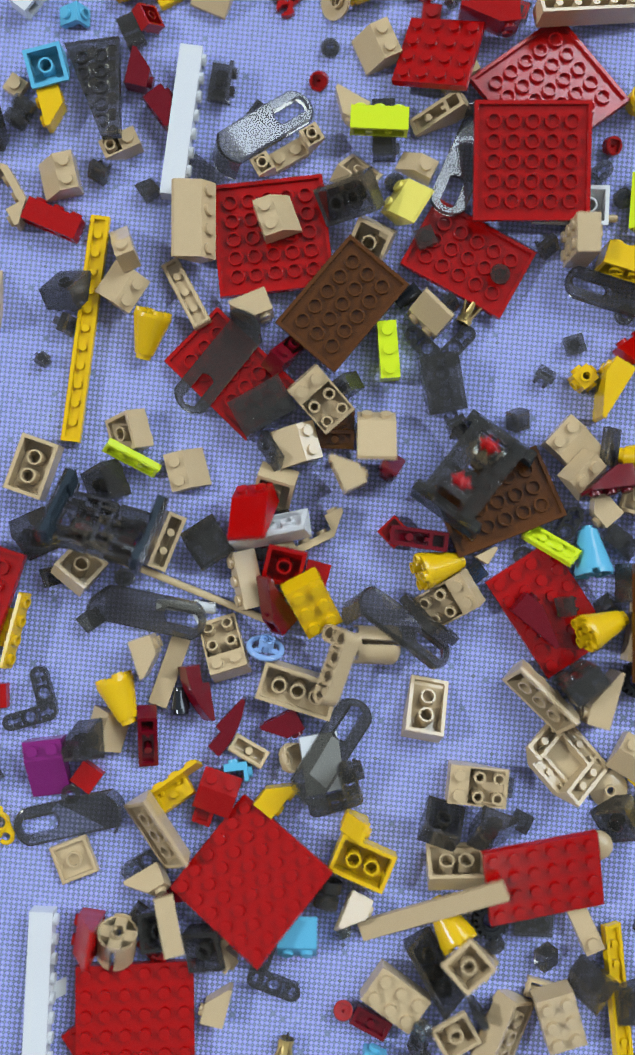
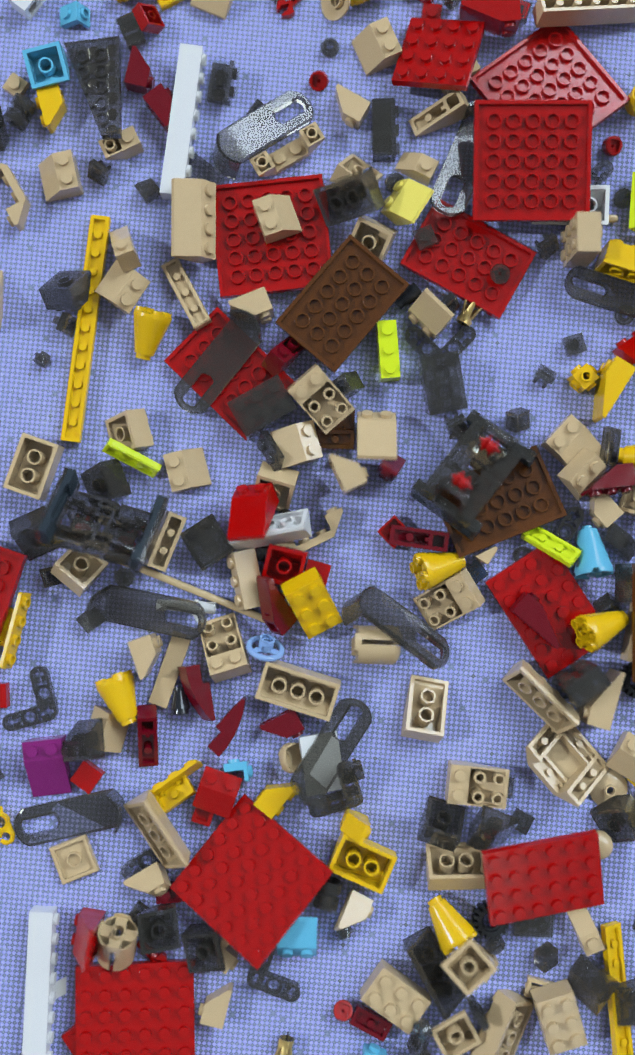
red brick [20,196,86,245] -> none
clear smoke plate [61,784,81,804] -> none
tan tile [153,893,184,960] -> none
tan brick [227,733,270,770] -> none
tan beam [313,624,360,707] -> none
neon yellow brick [349,103,409,138] -> none
tan tile [357,879,510,941] -> none
clear smoke beam [399,592,460,646] -> none
clear smoke tile [554,596,579,617] -> none

